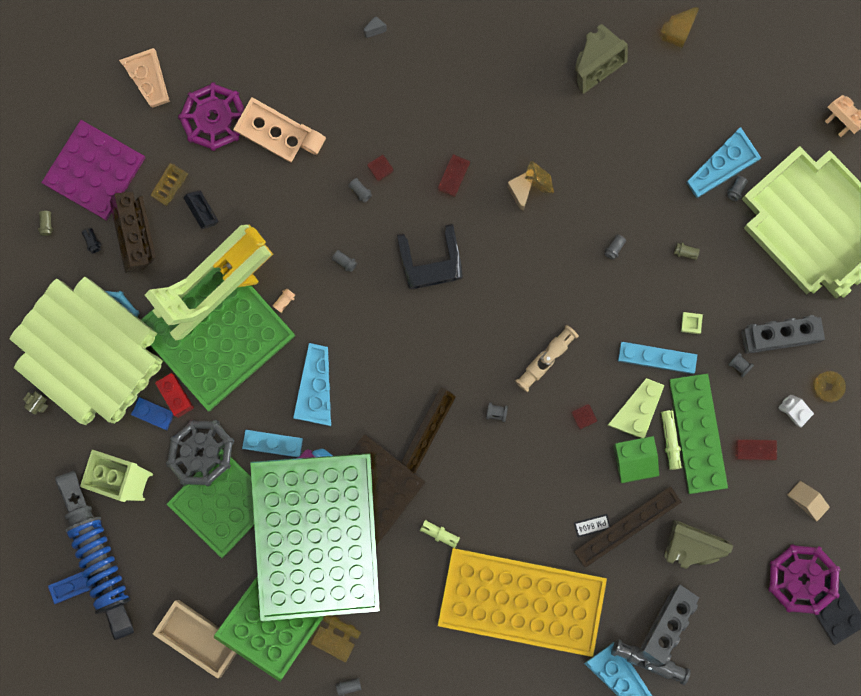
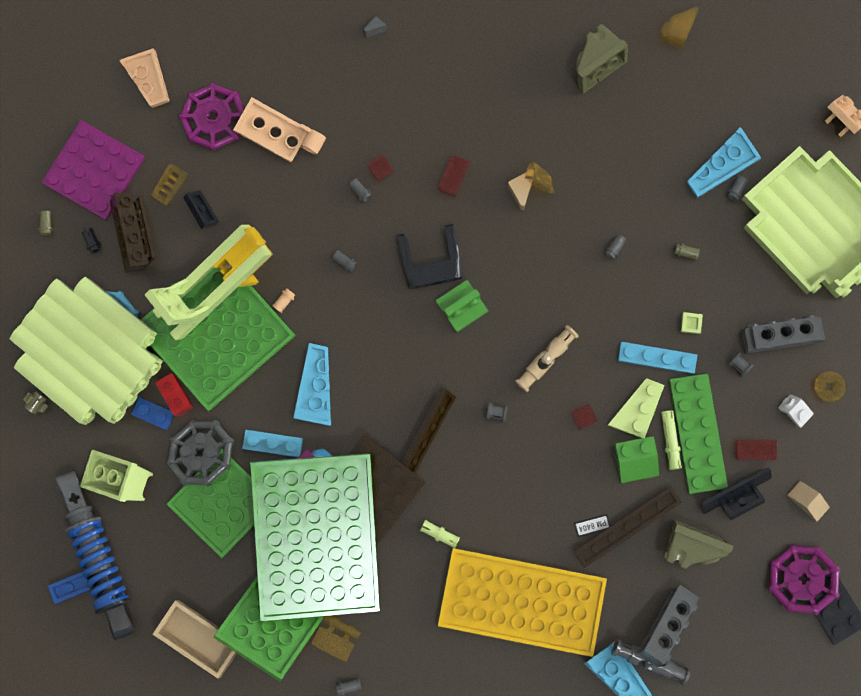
none -> bright green bracket [436,280,488,333]
none -> black bracket [701,467,772,520]

